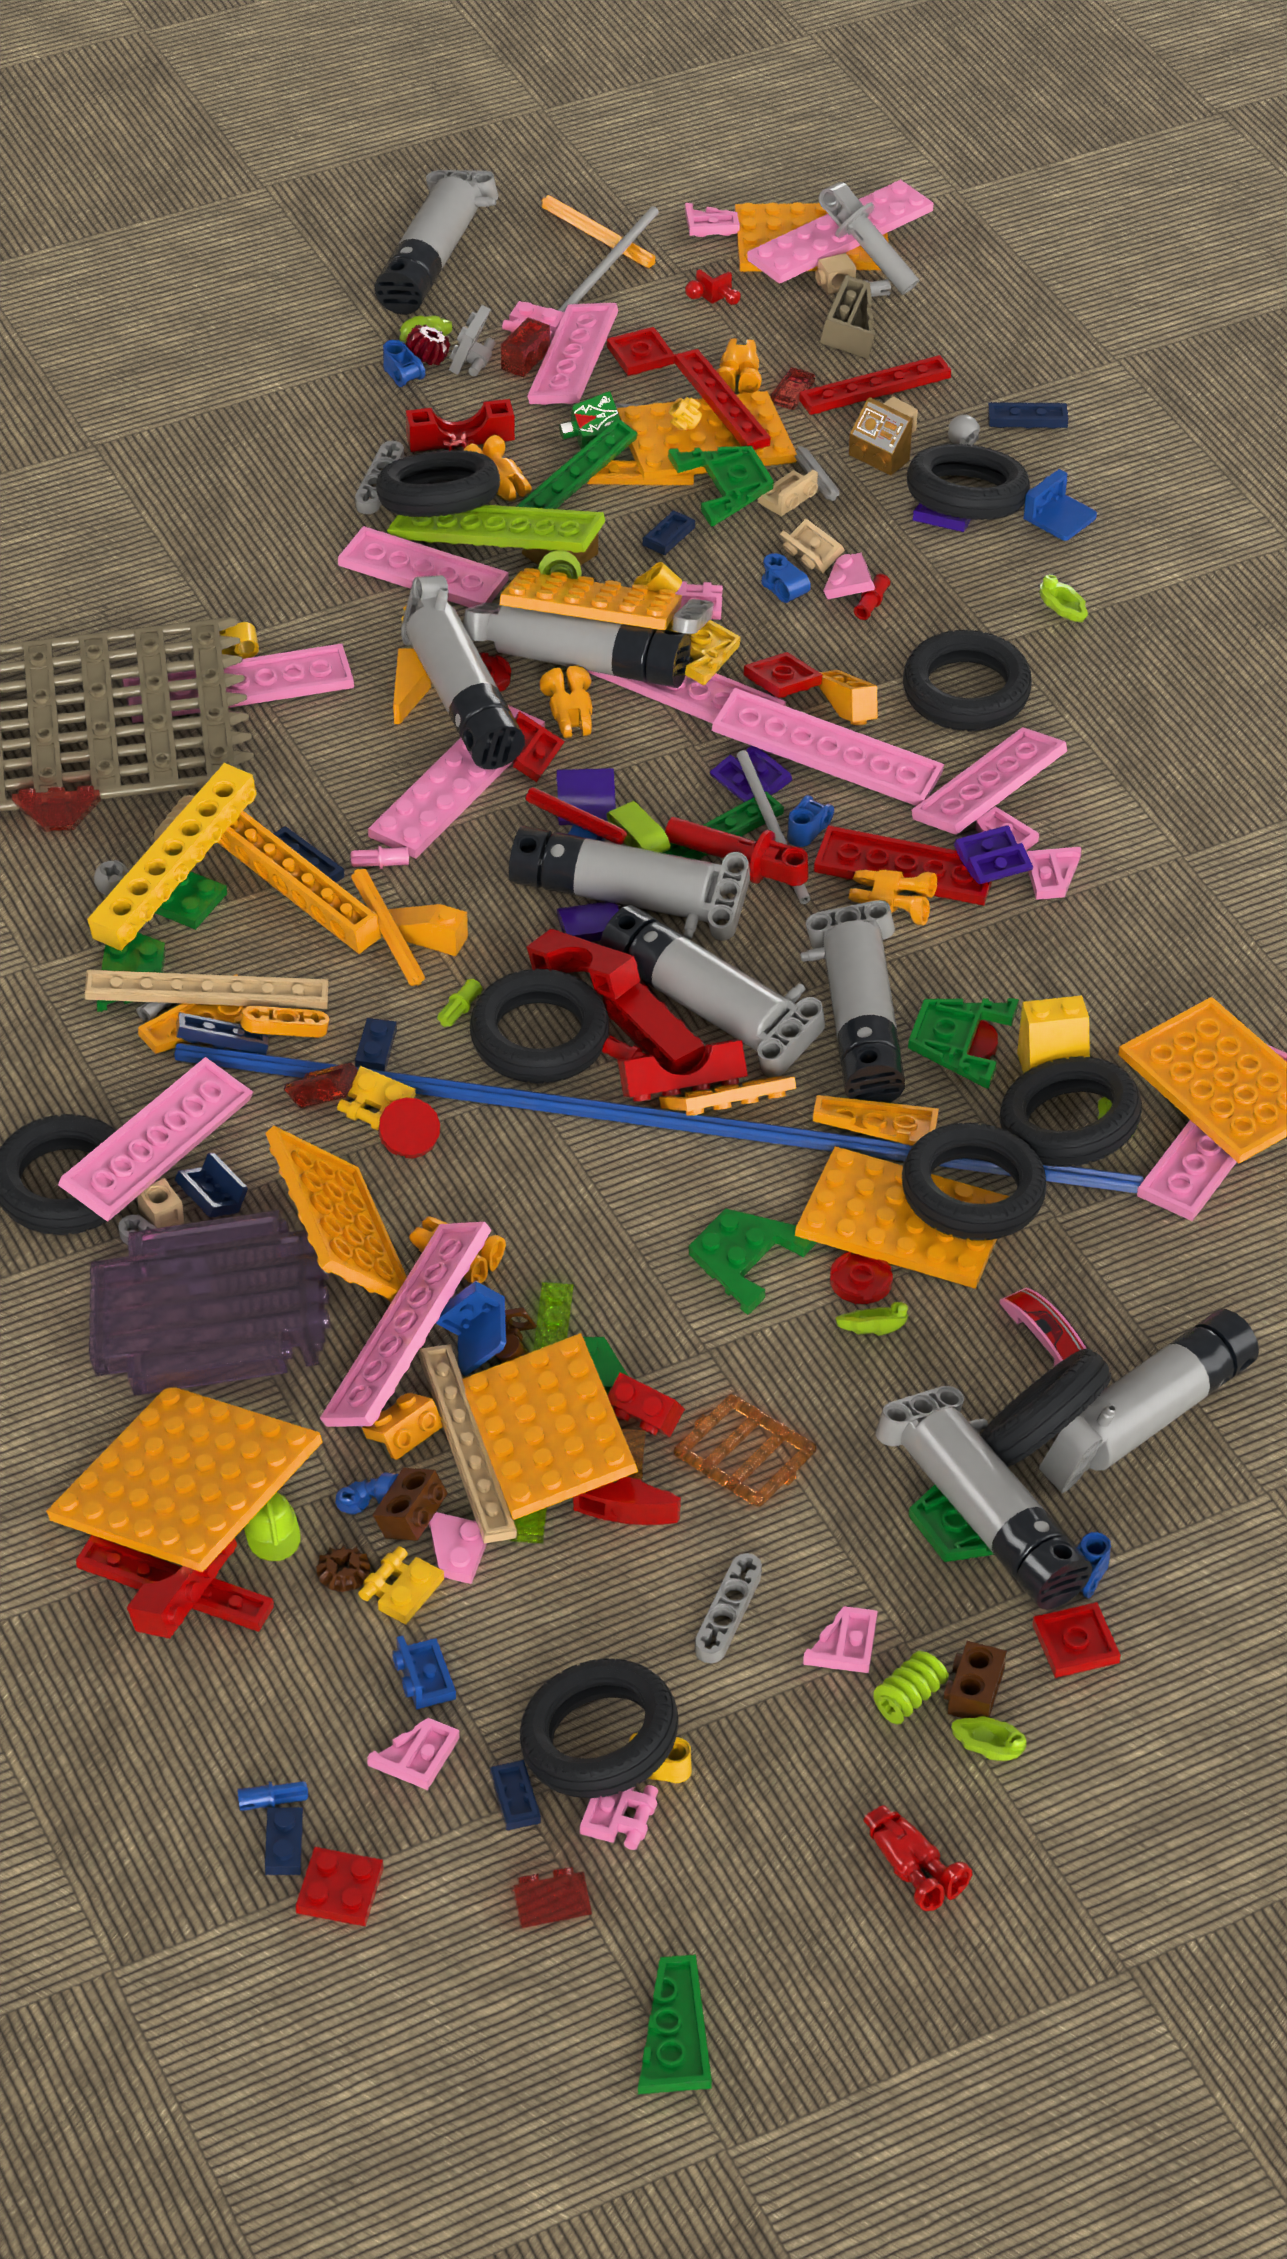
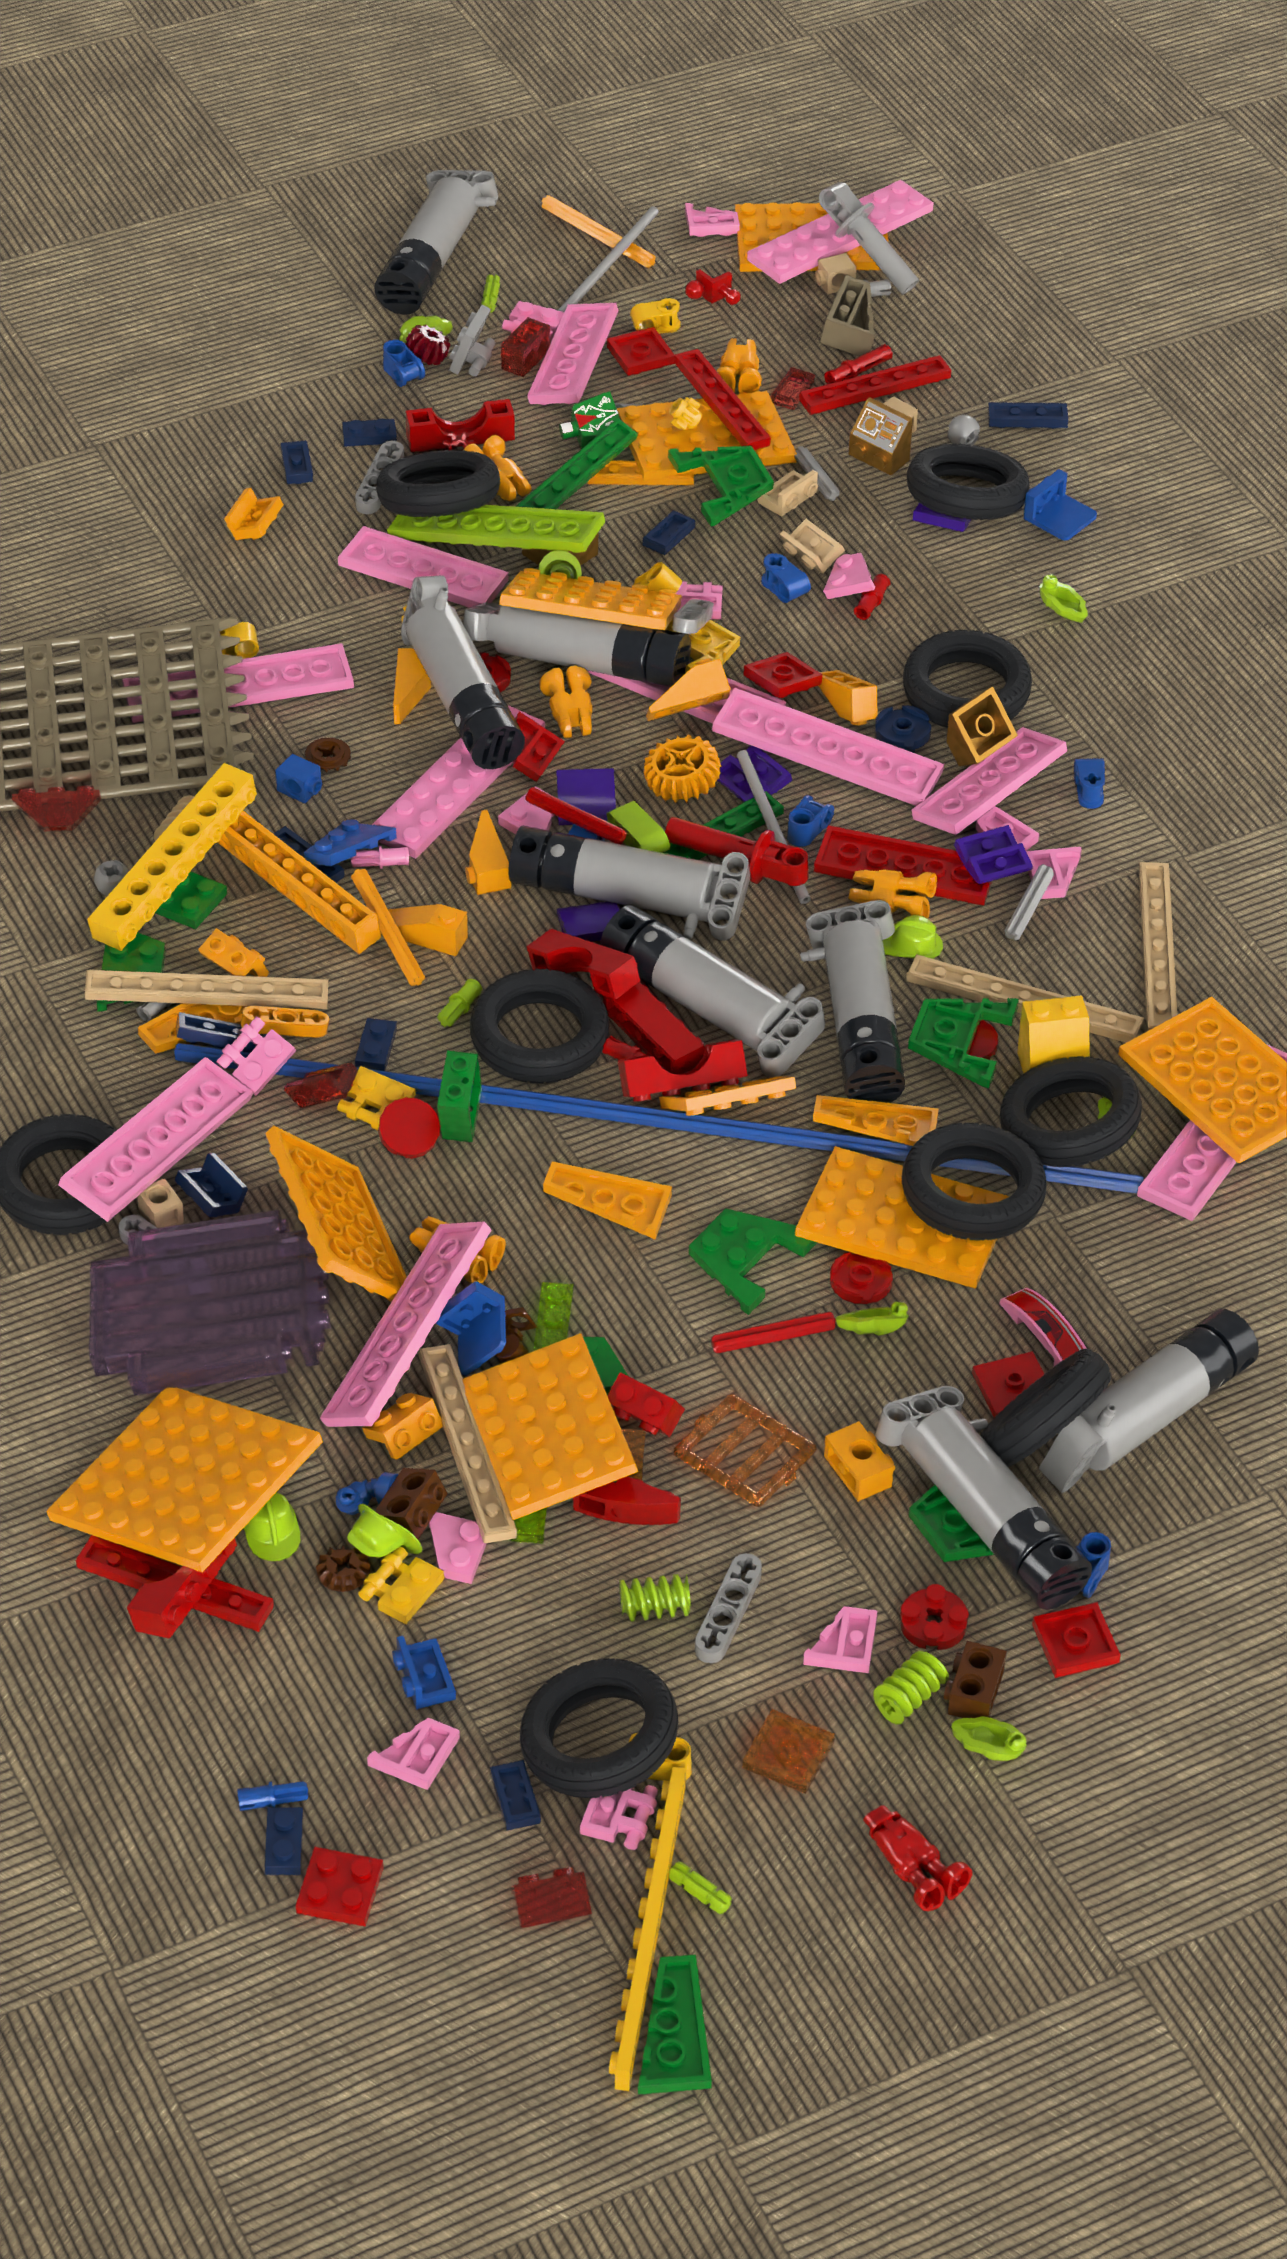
none -> light orange bracket [198,928,270,977]
none -> bright pink plate [216,1016,296,1096]
none -> light orange bracket [225,488,284,541]
none -> blue brick [276,754,322,803]
none -> dark blue plate [280,440,313,484]
none -> blue wing [304,820,397,866]
none -> reddish brown gear [305,738,351,773]
none -> dark blue plate [342,419,397,447]
none -> lime piece [347,1504,422,1558]
none -> green window [437,1050,482,1143]
none -> light orange slope [465,810,511,895]
none -> lime axle [481,274,500,313]
none -> bright pink wing [498,786,554,834]
none -> light orange wing [543,1161,672,1240]
none -> yellow plate [609,1767,686,2091]
none -> lime piece [619,1574,691,1622]
none -> yellow piece [630,298,681,334]
none -> light orange gear [643,734,721,803]
none -> light orange slope [646,658,731,721]
none -> lime axle [669,1861,732,1914]
none -> red axle [711,1311,836,1354]
none -> clear orange plate [742,1709,835,1794]
none -> red pin [824,344,893,384]
none -> light orange brick [824,1421,895,1502]
none -> dark blue plate [875,705,931,753]
none -> lime piece [883,915,943,959]
none -> red plate [900,1584,969,1650]
none -> tan tile [906,954,1144,1043]
none -> pearl gold slope [946,686,1018,766]
none -> red plate [972,1351,1044,1418]
none -> light grey axle [1005,864,1054,941]
none -> blue piece [1074,758,1105,809]
none -> tan tile [1139,862,1177,1031]

